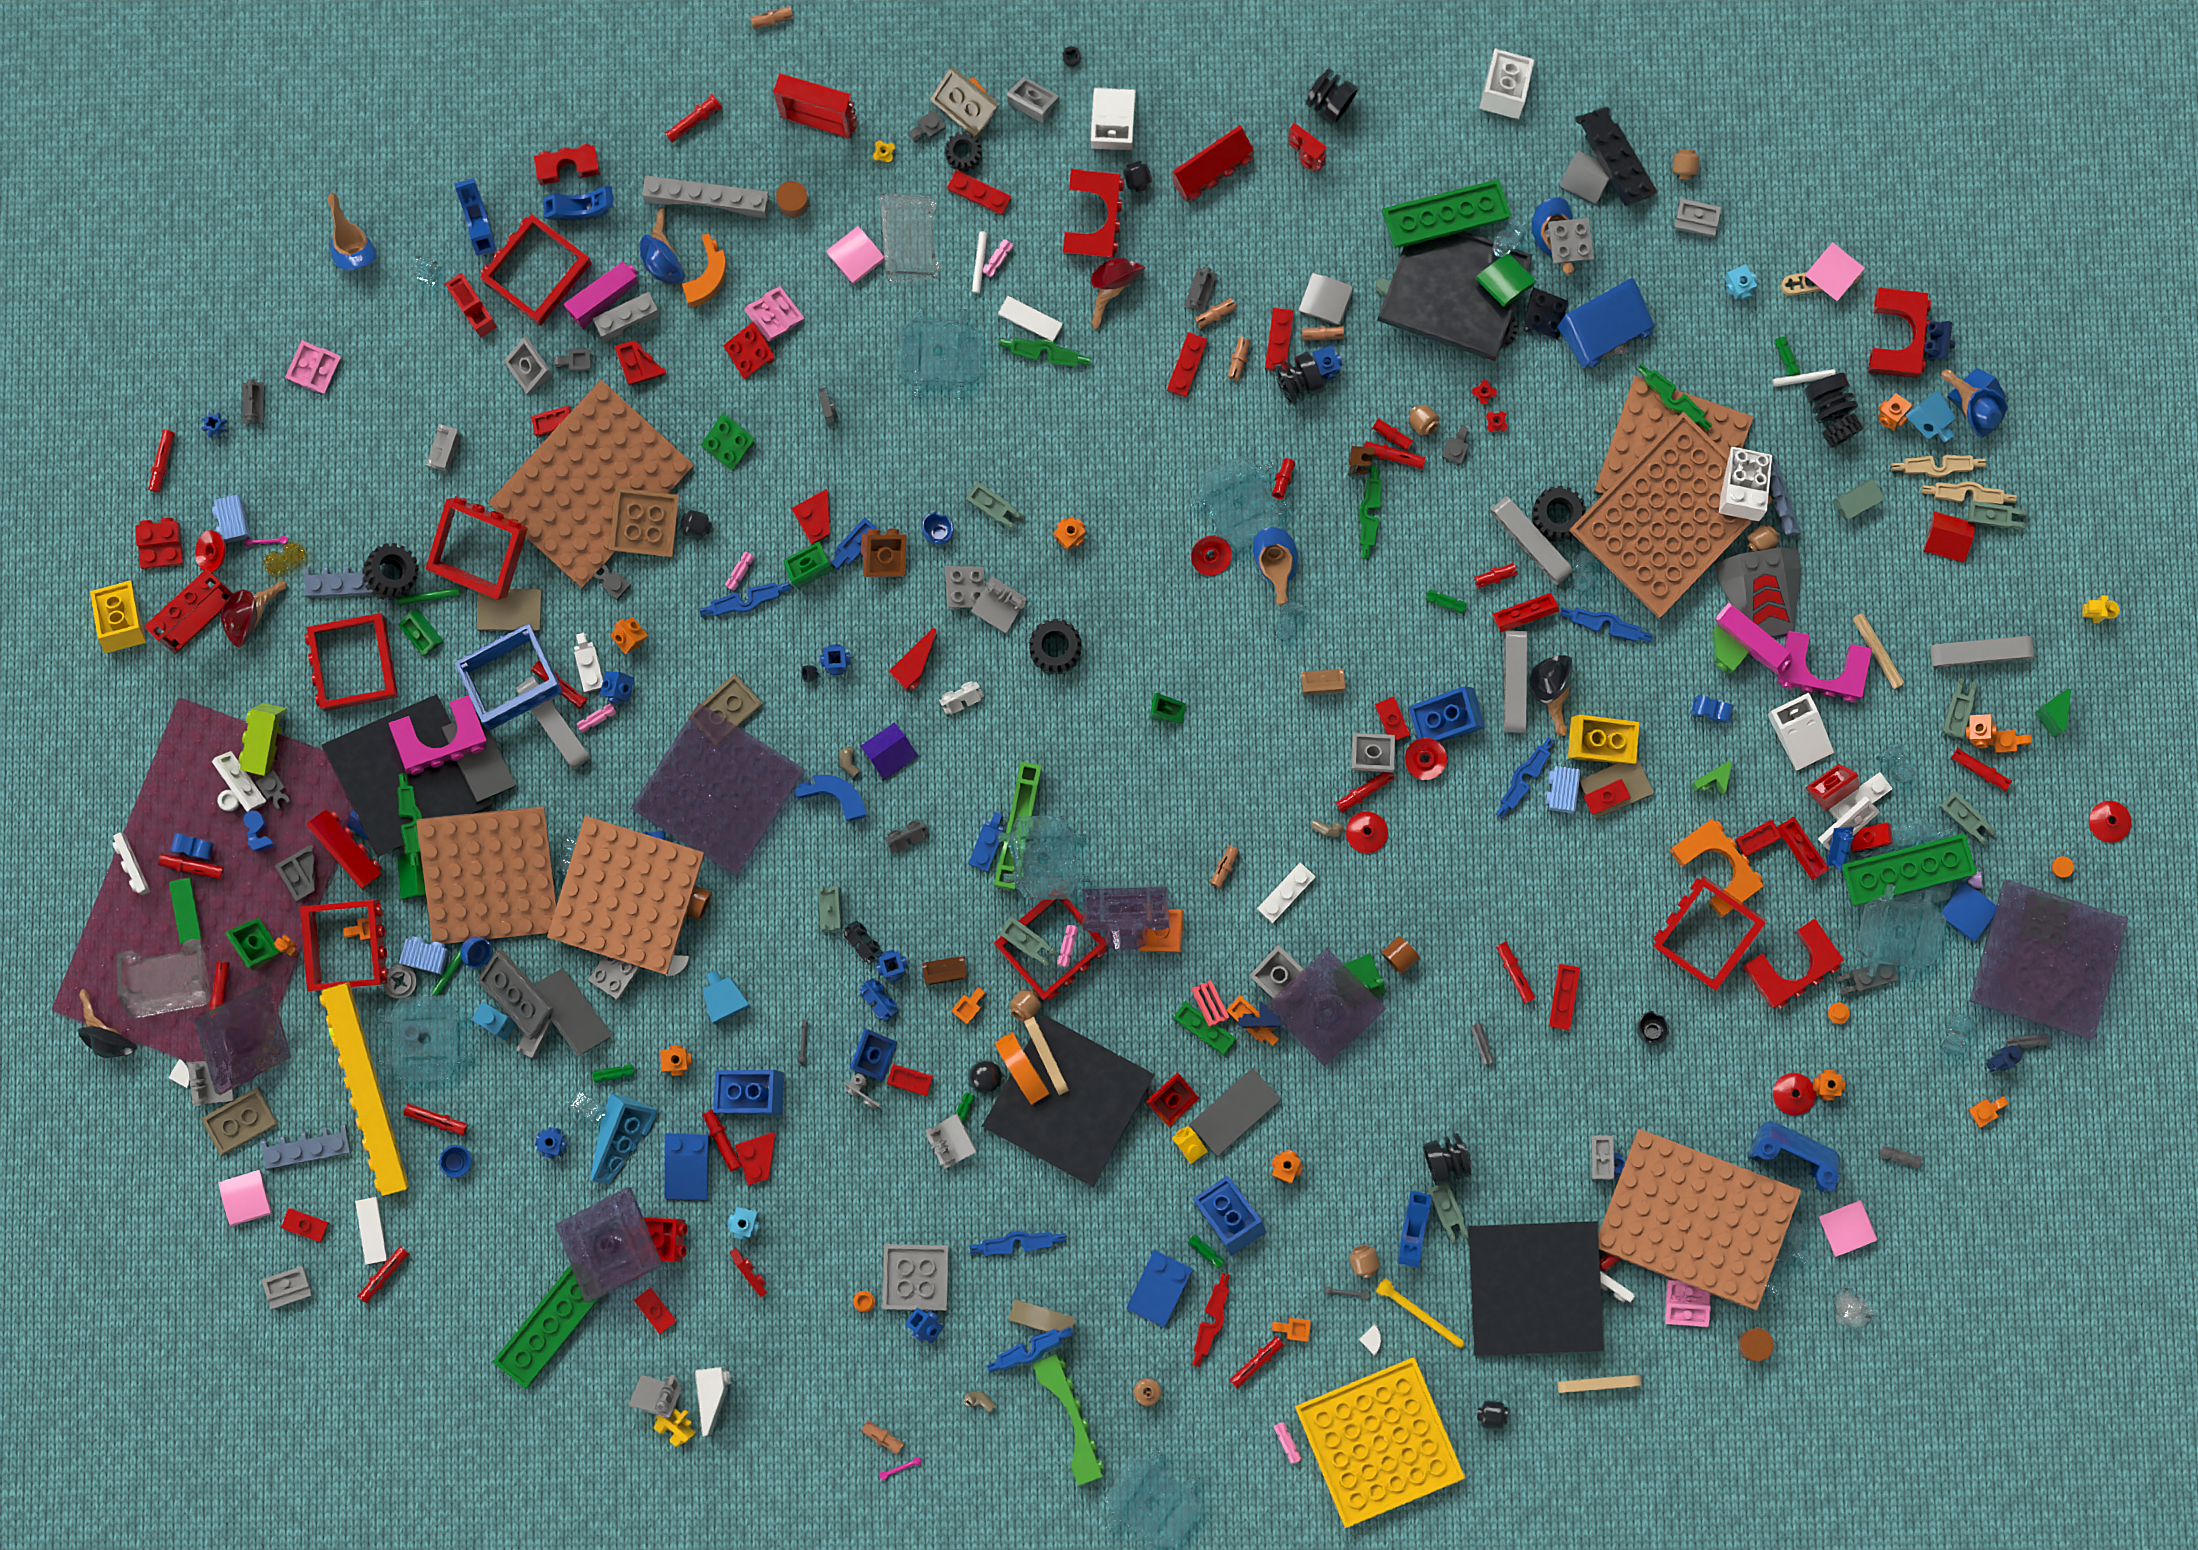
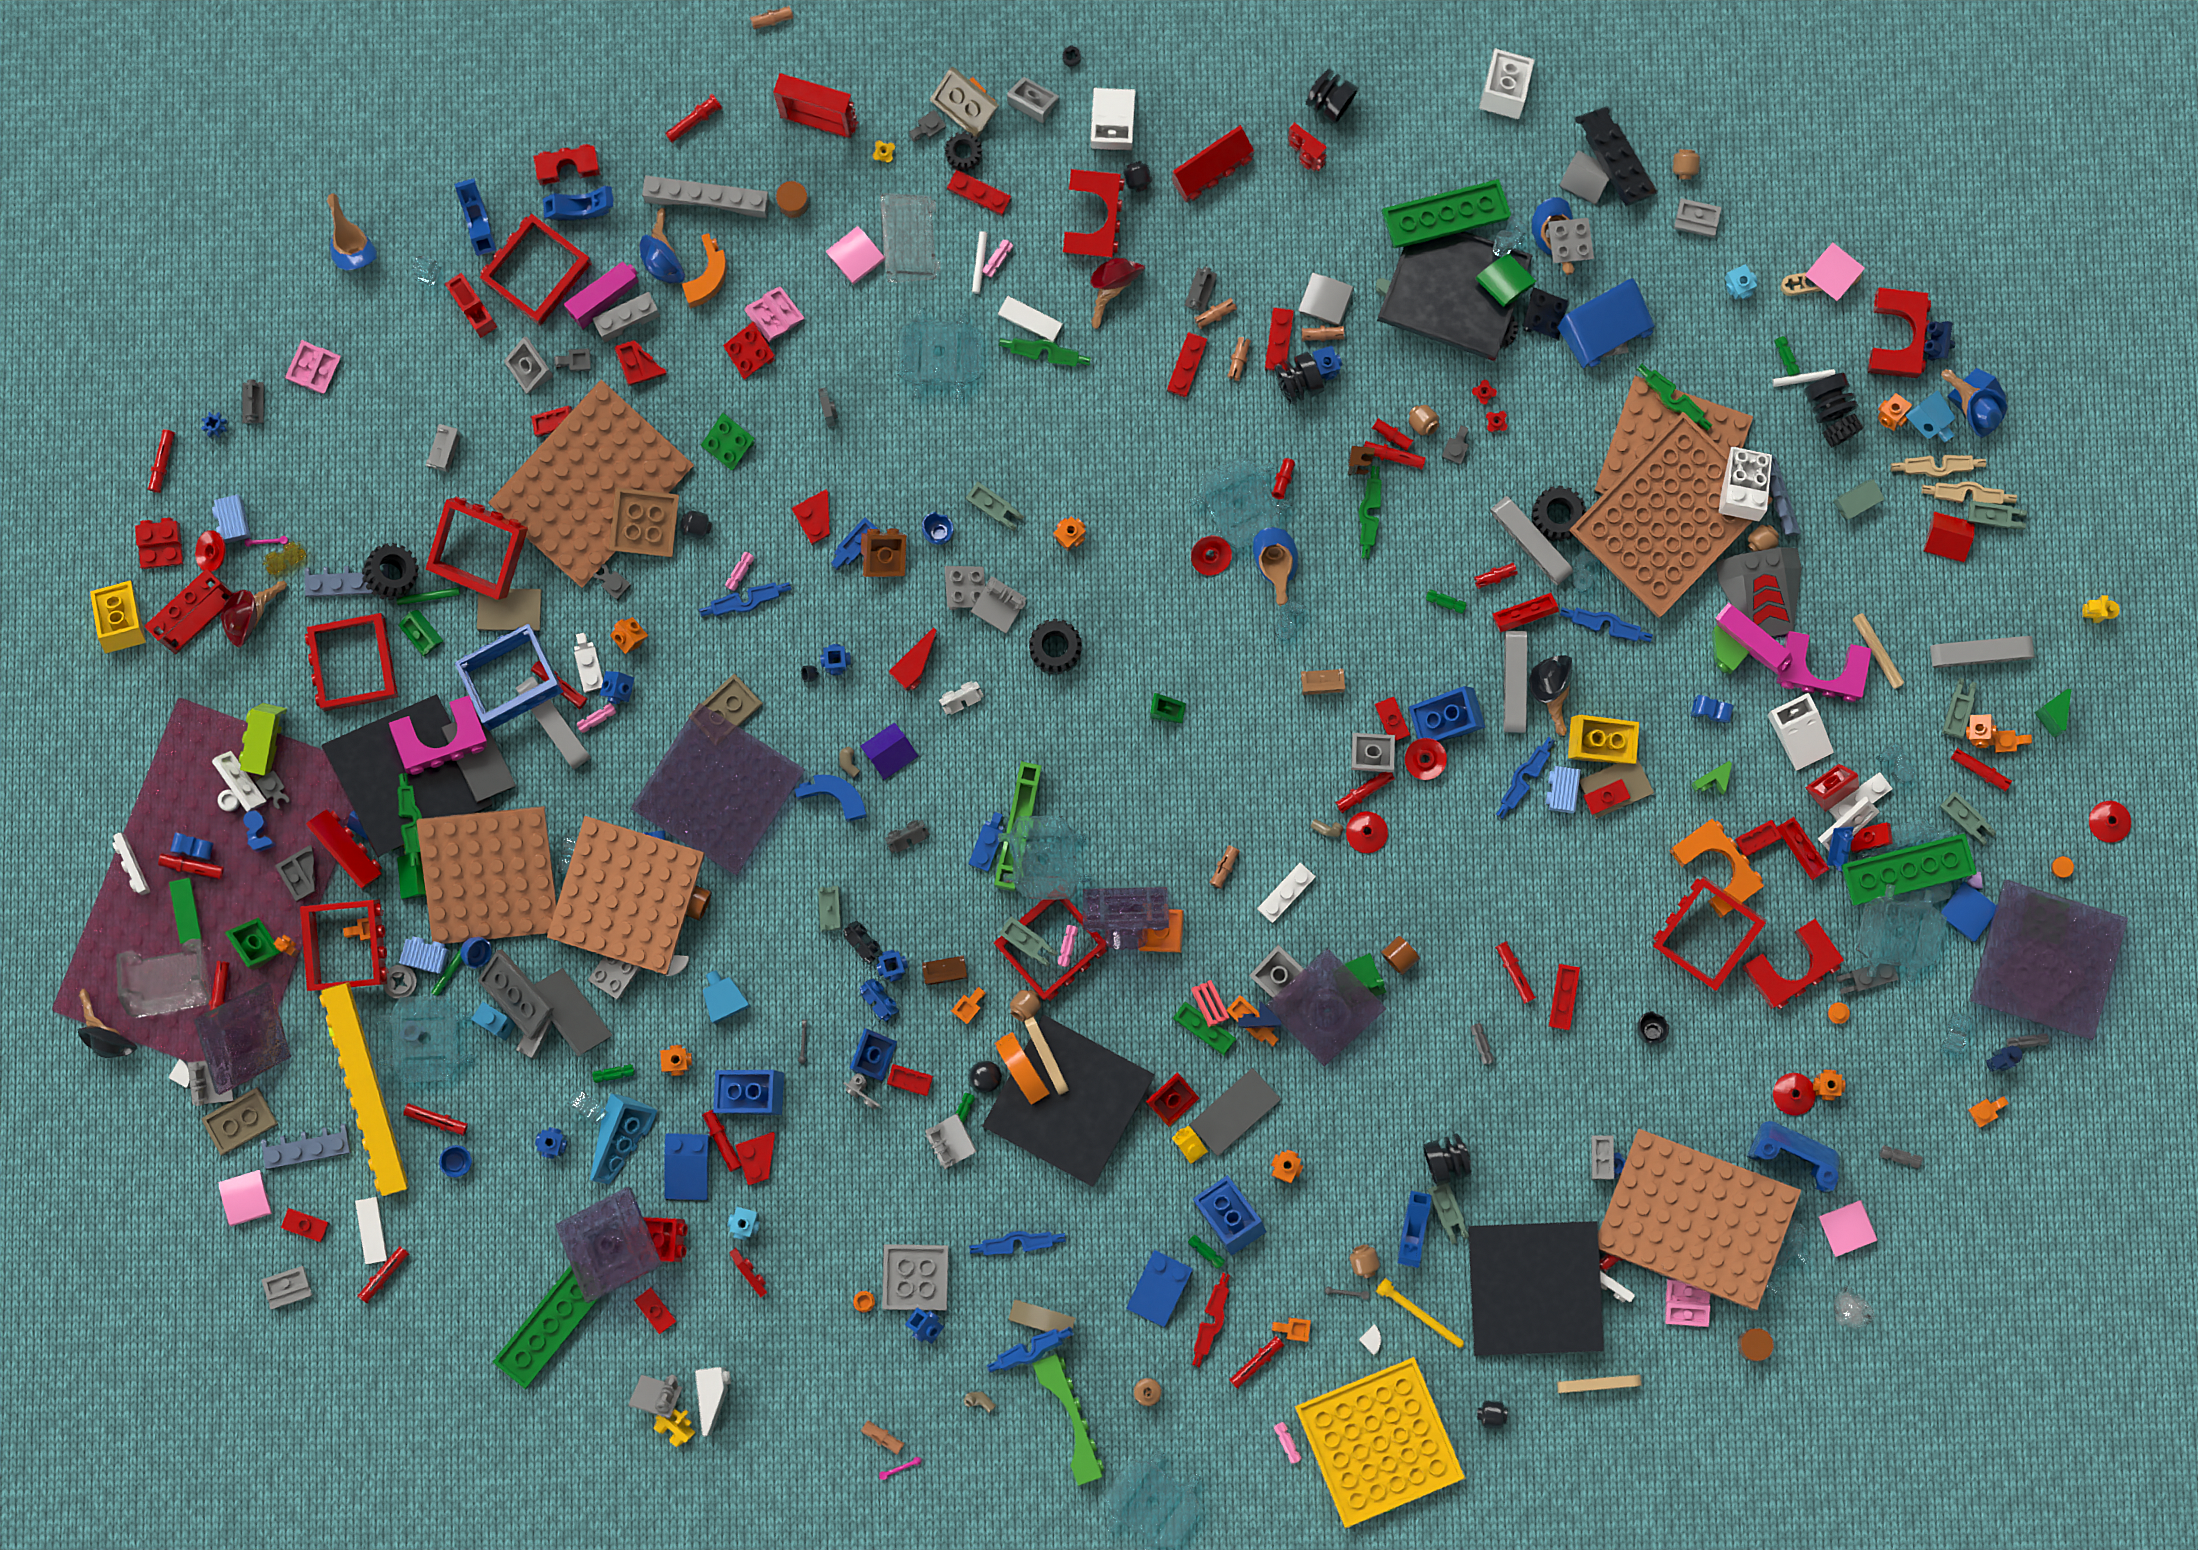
green slope [783,541,834,589] -> none

